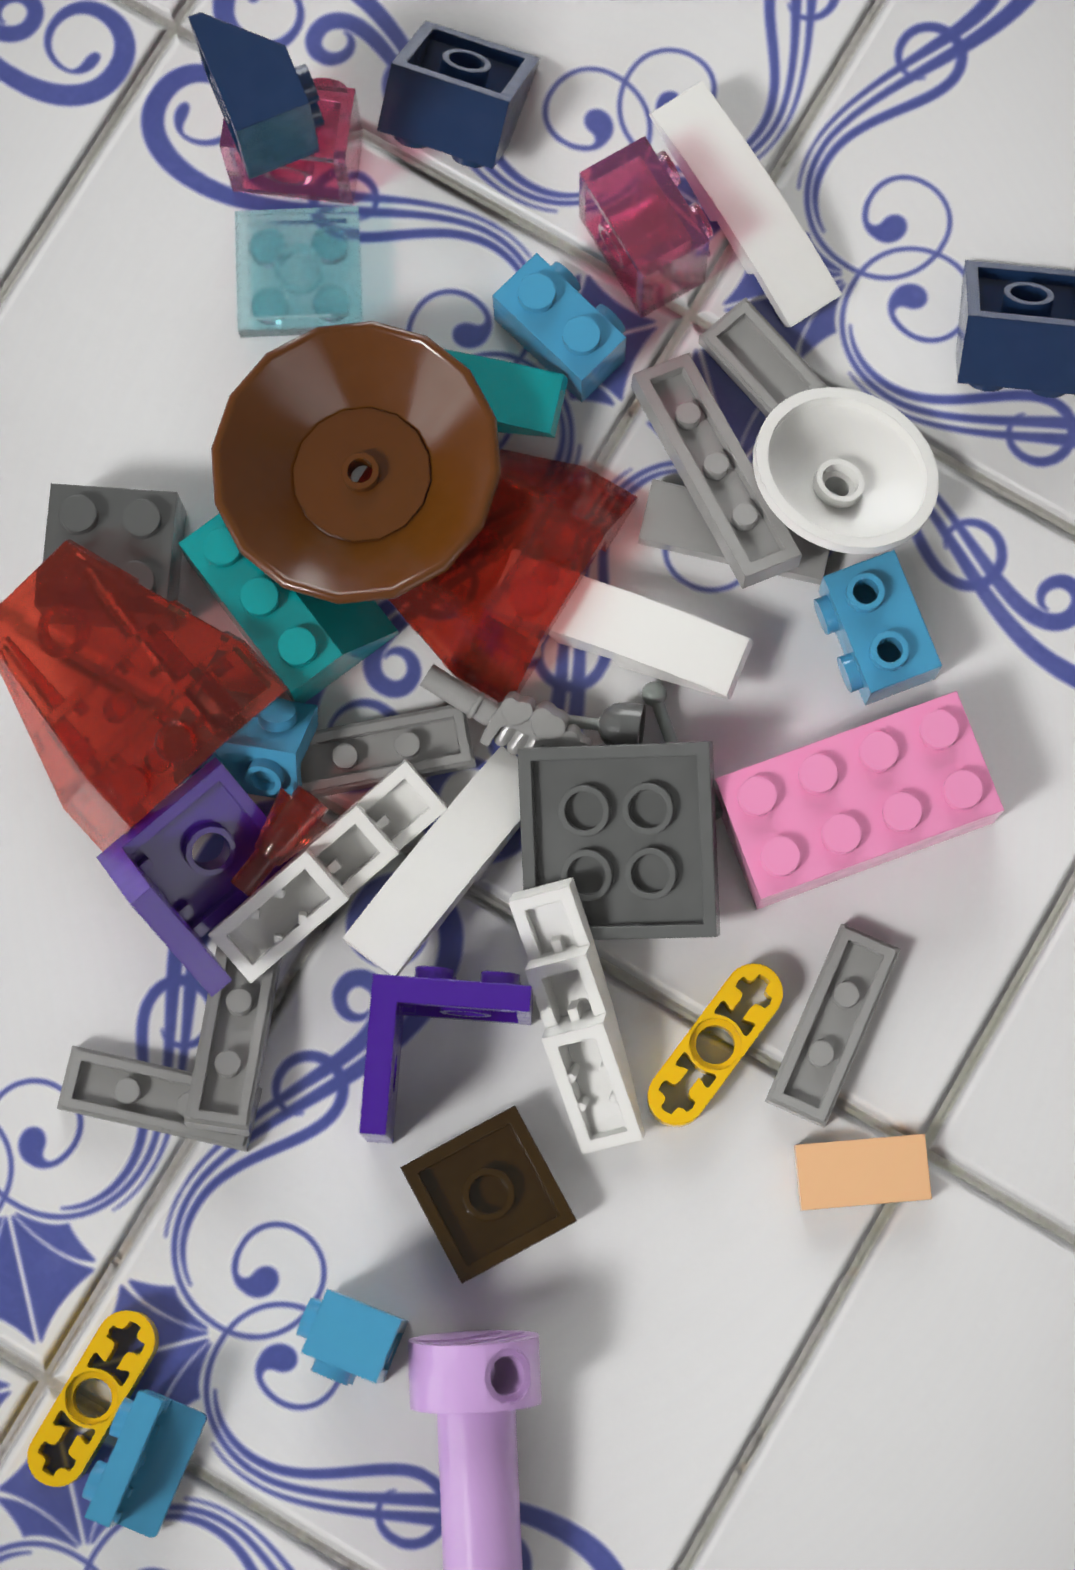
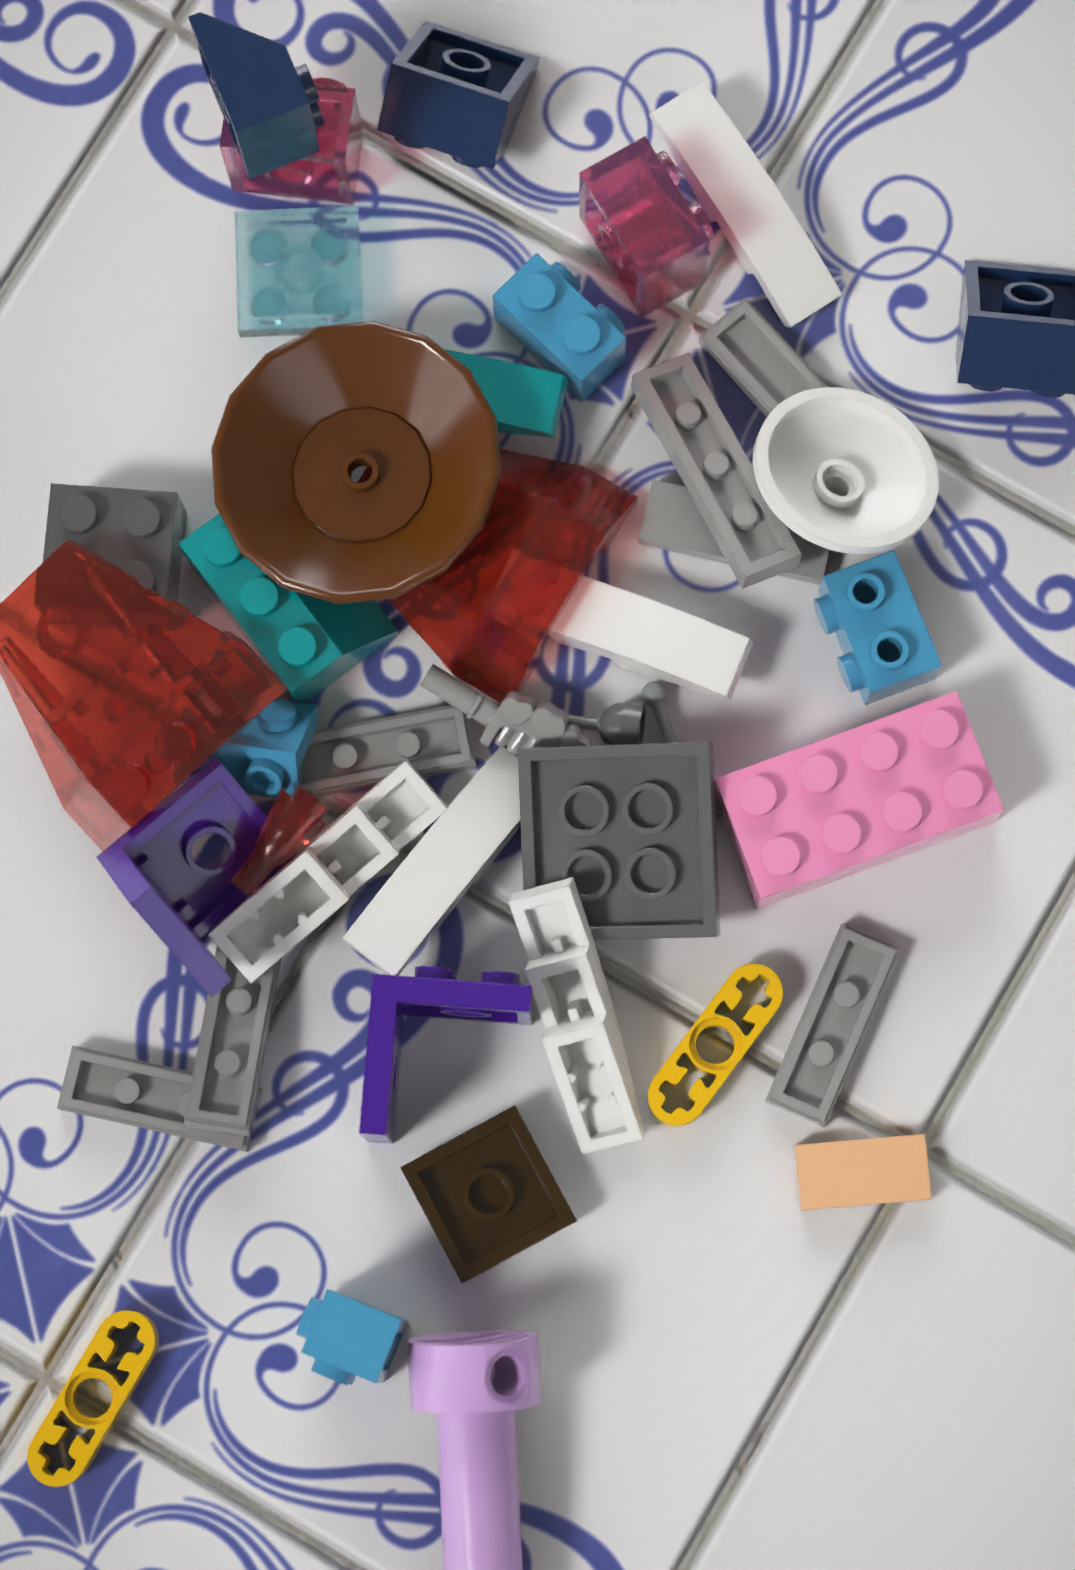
dark azure bracket [82,1389,207,1538] -> none

